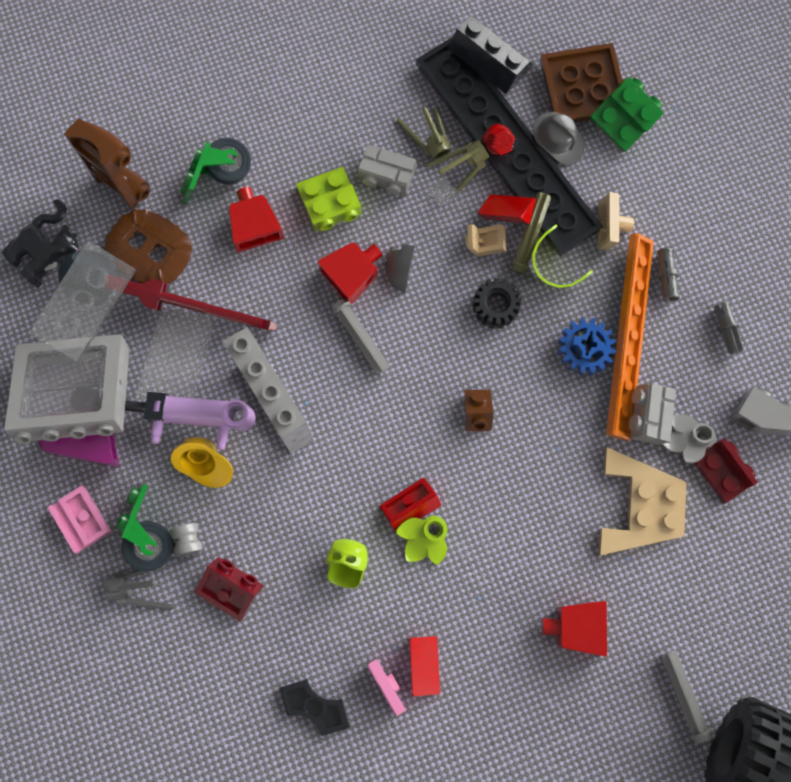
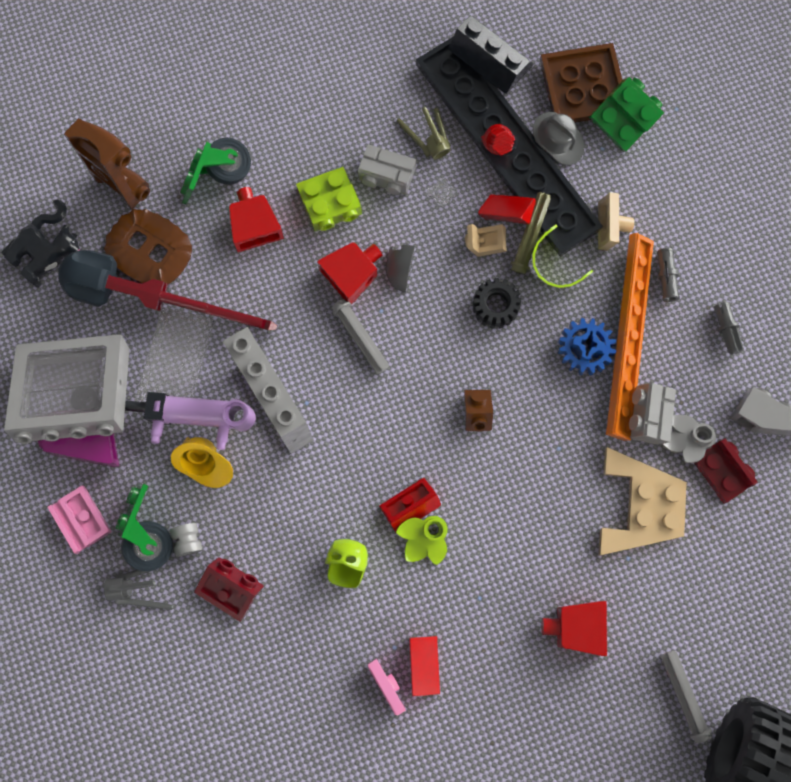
clear tile [29,240,136,362] -> none
black tile [280,679,350,736] -> none
olive plant [426,140,489,192] -> none

